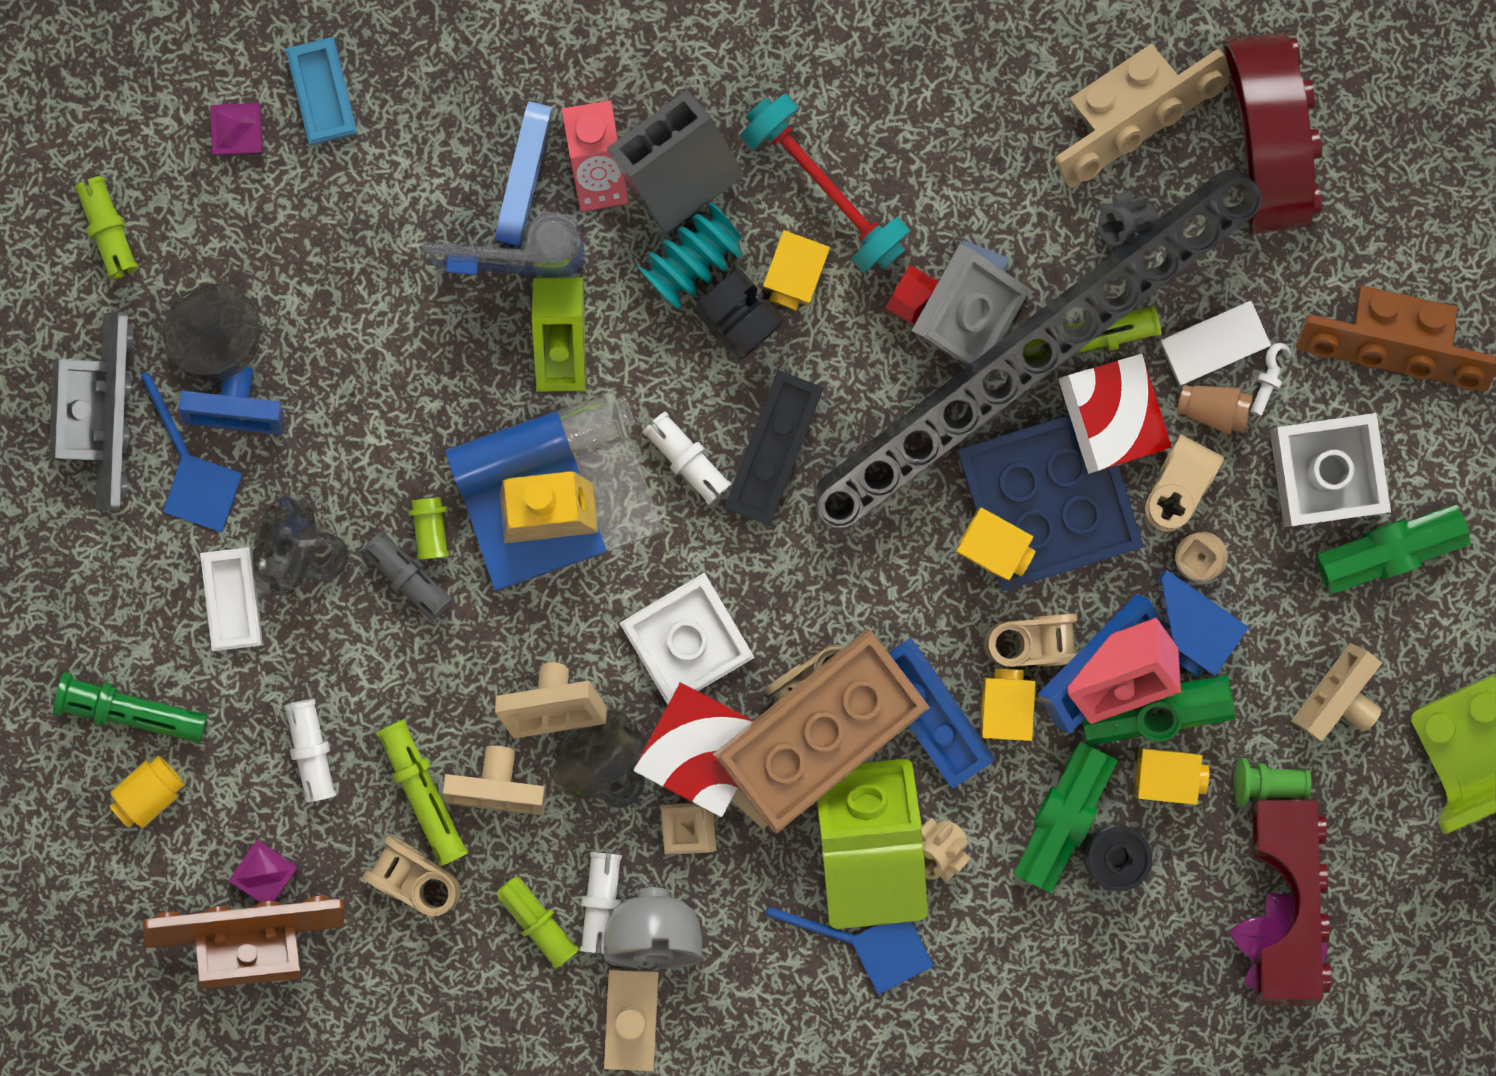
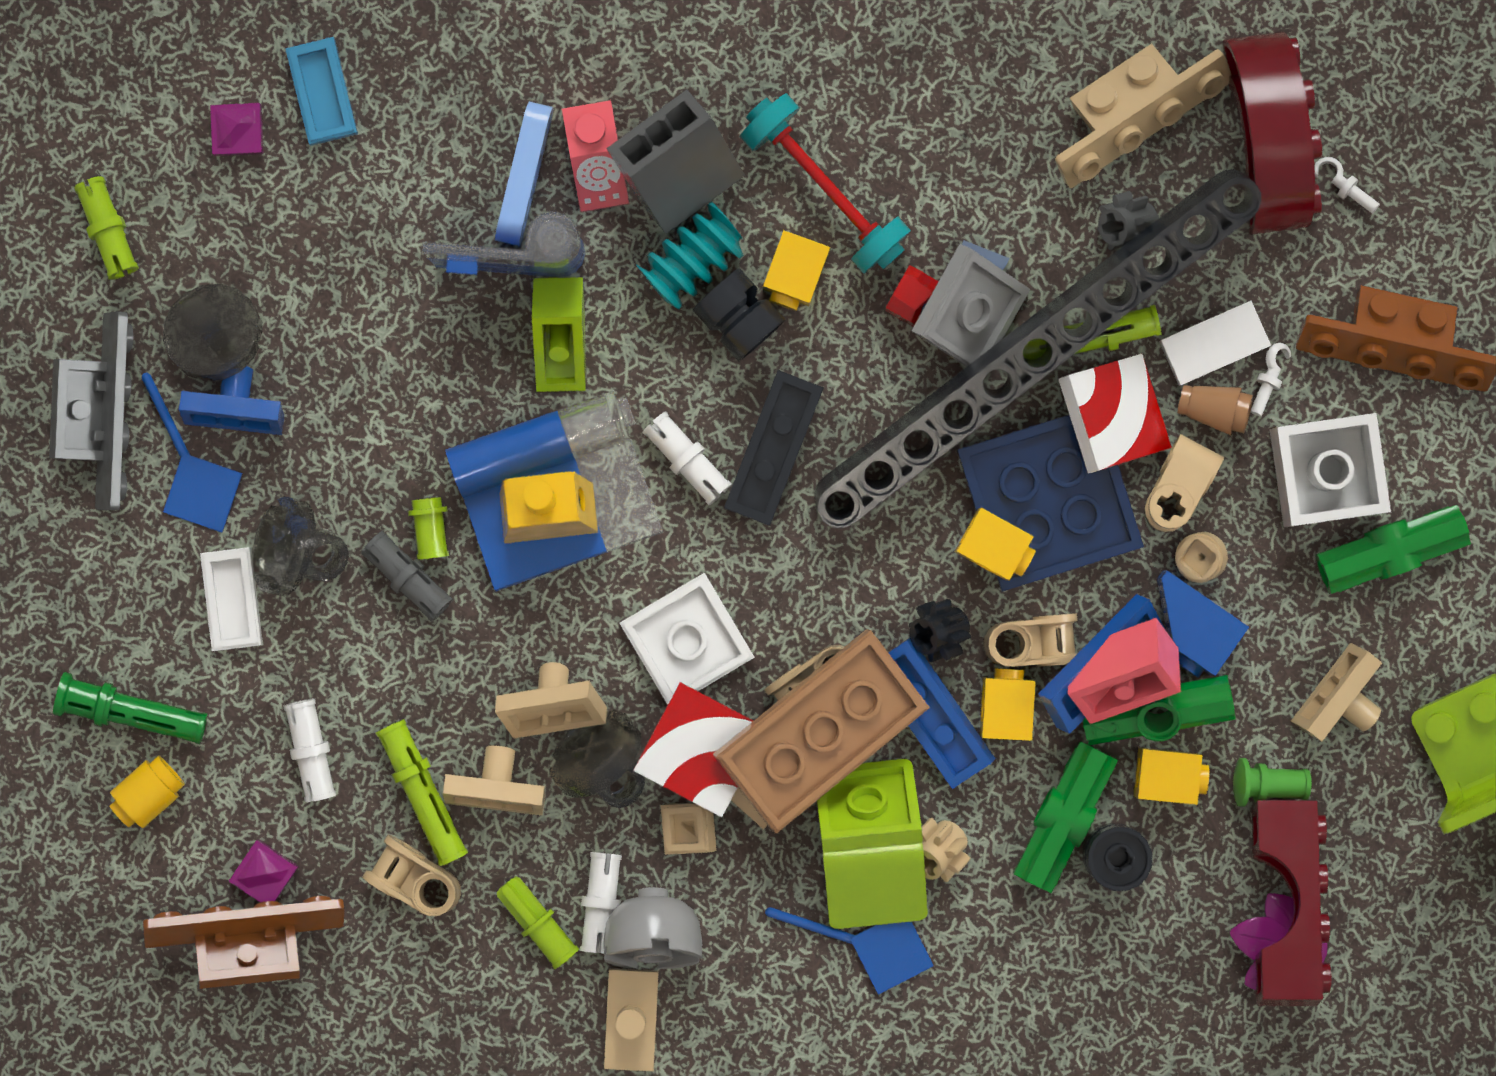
none -> black gear [909,599,971,662]
none -> white hand [1314,157,1380,214]

